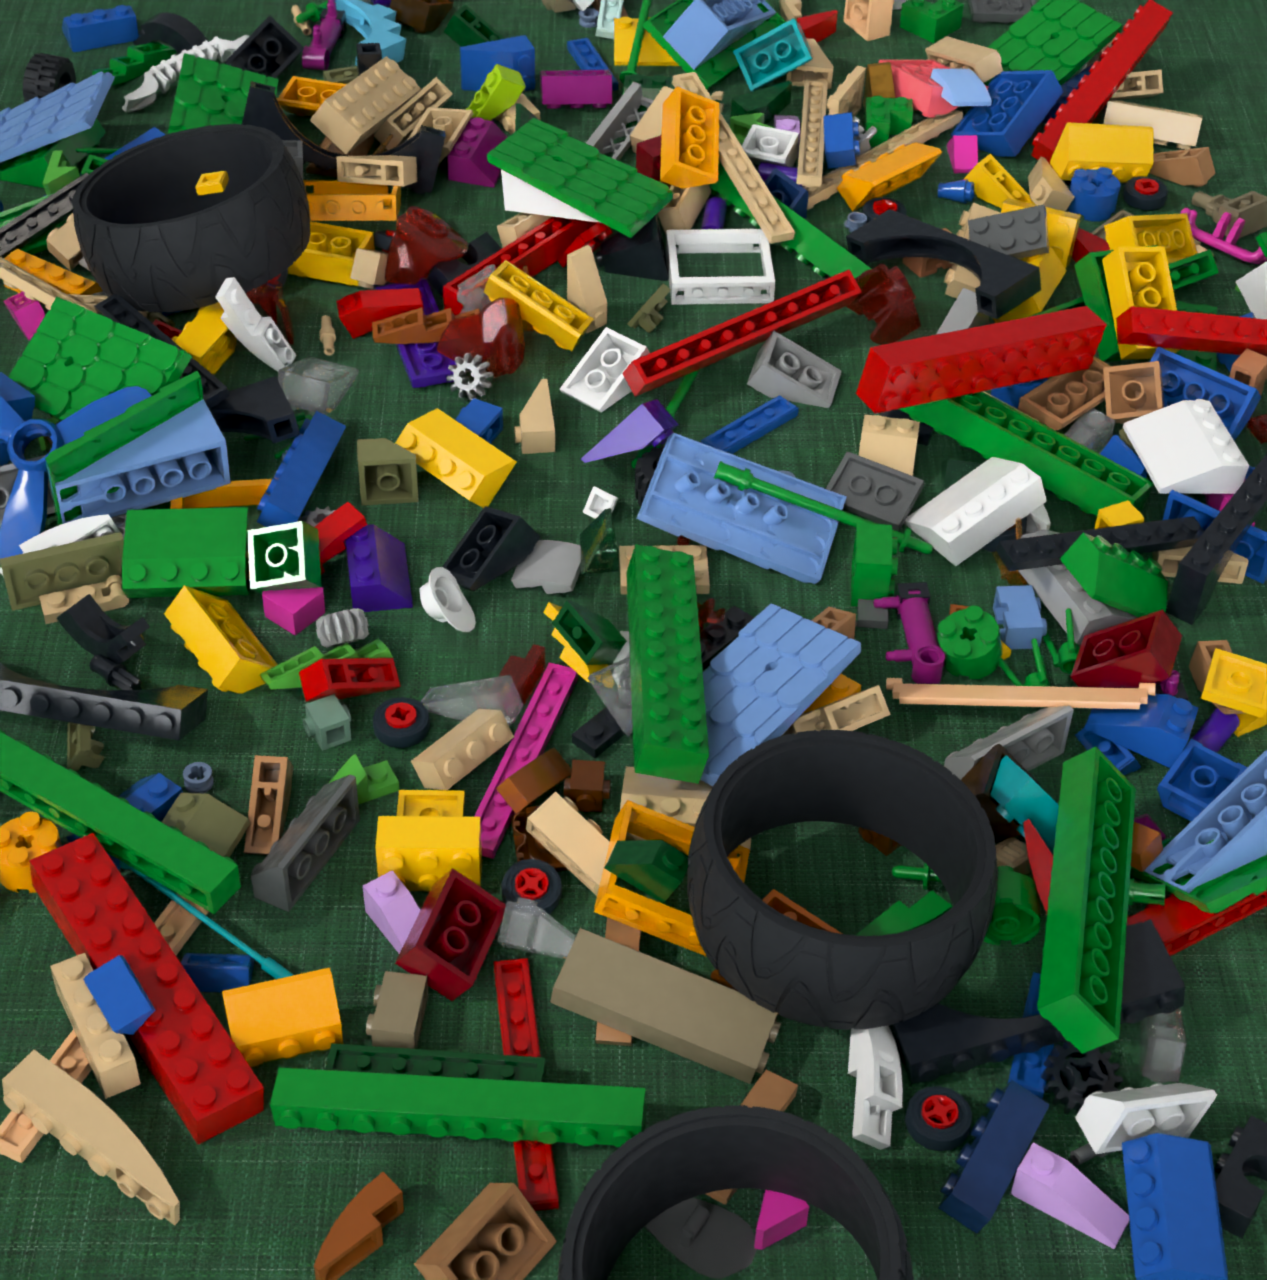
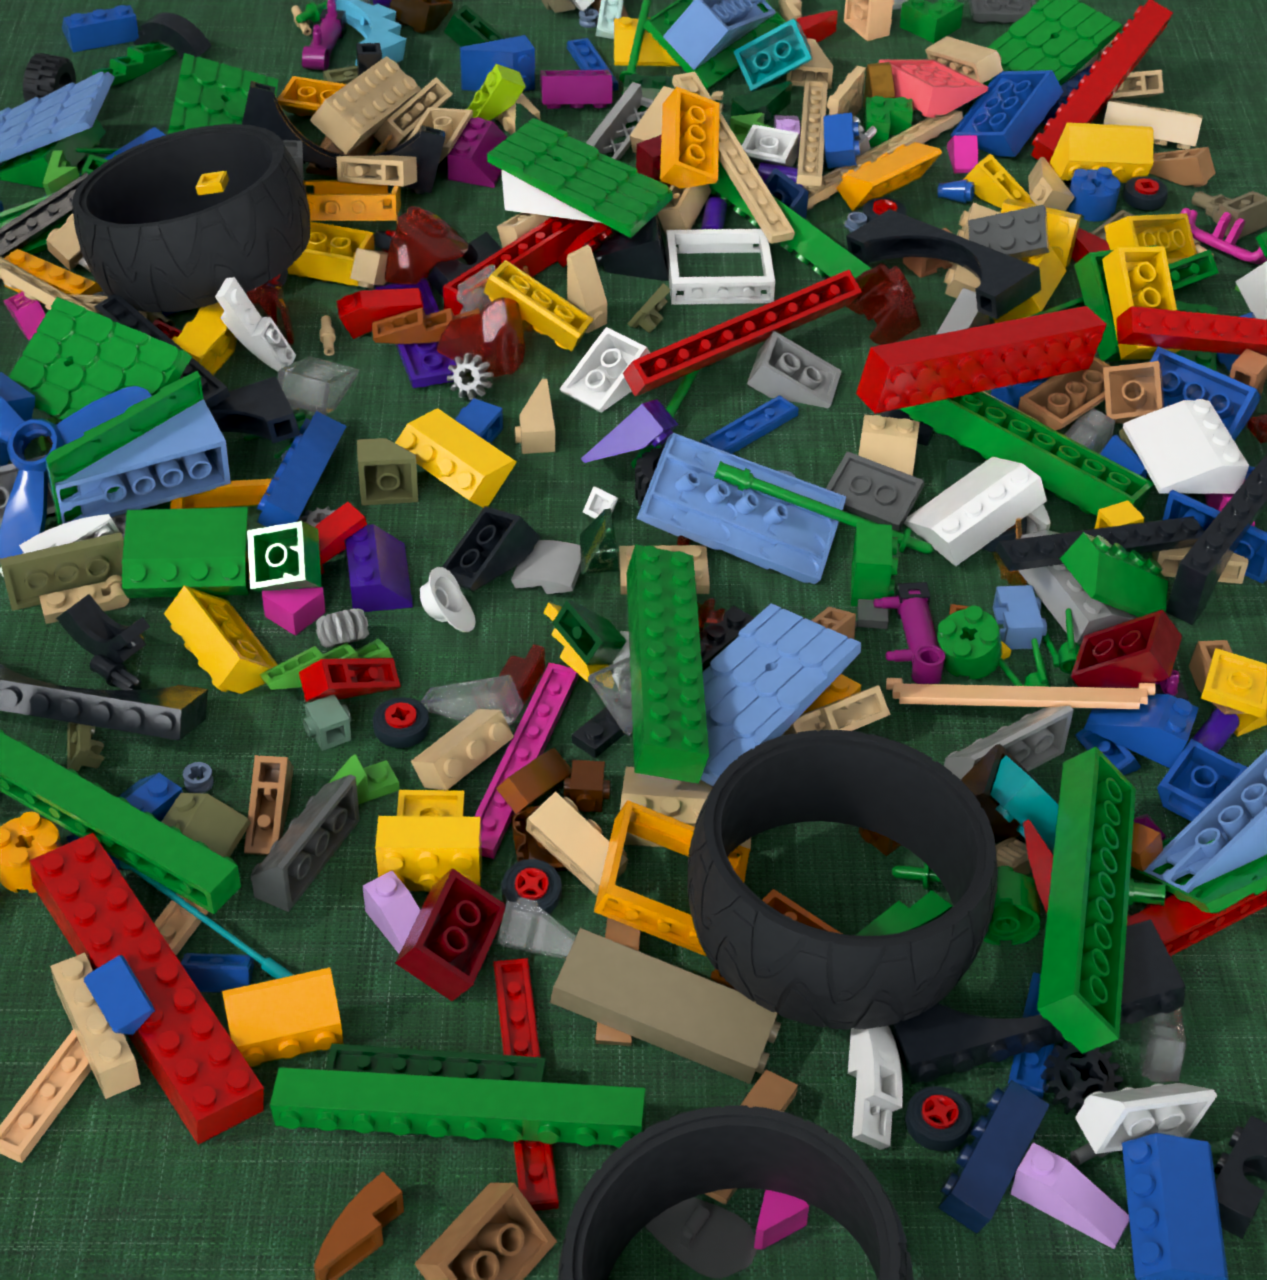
tan slope [2,1050,180,1225] -> none
white piece [122,35,249,113] -> none
black slope [224,15,304,79] -> none
dark tan brick [366,971,429,1049] -> none
dark green slope [604,840,689,904] -> none
light blue slope [930,69,992,106] -> none

